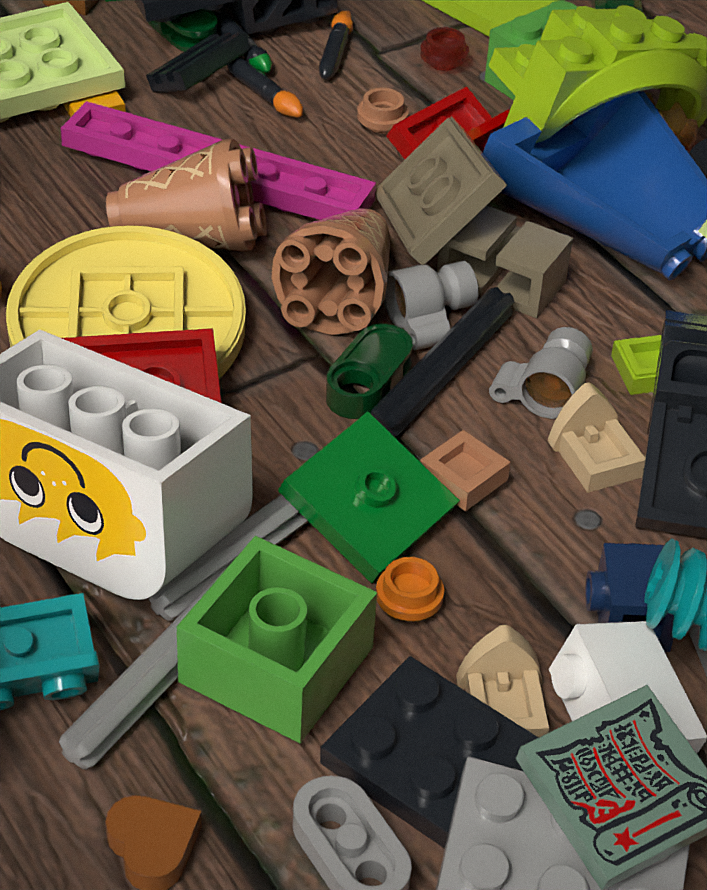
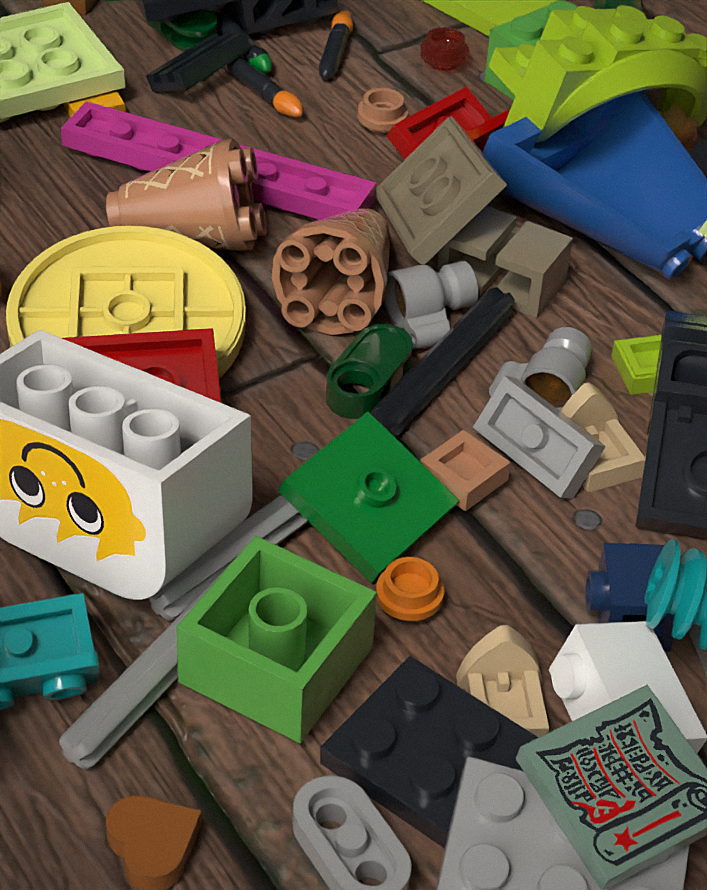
none -> light grey plate [473,376,606,499]

